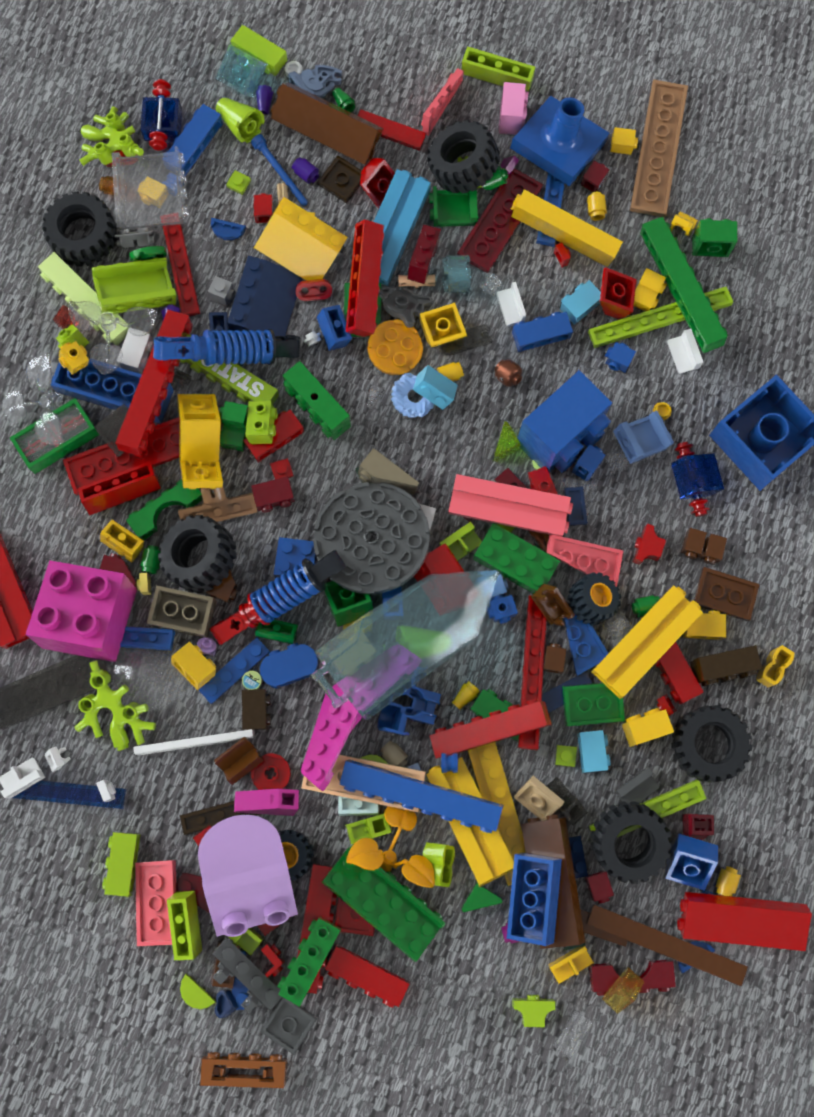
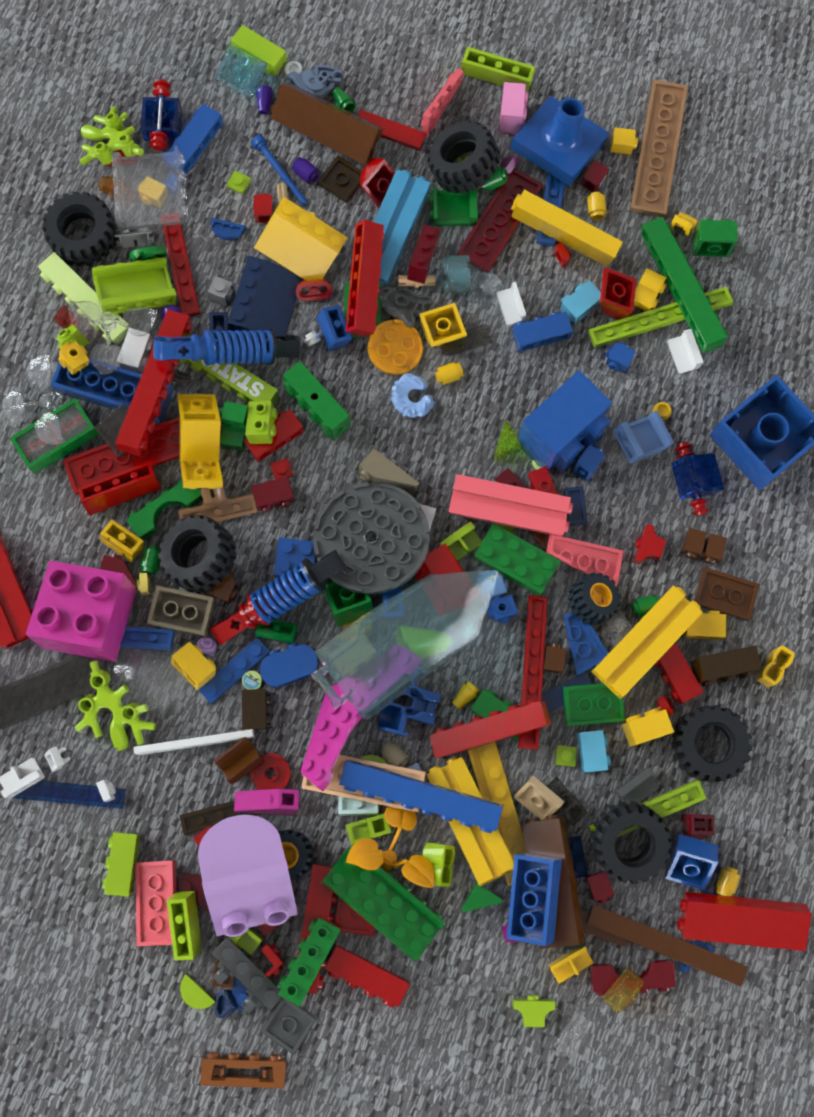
lime cone [216,97,265,143] -> none
medium azure brick [413,365,458,410] -> none
blue wheel [441,753,458,773] -> none
copper head [494,359,522,387] -> none
reddish brown hinge [531,584,575,626] -> none

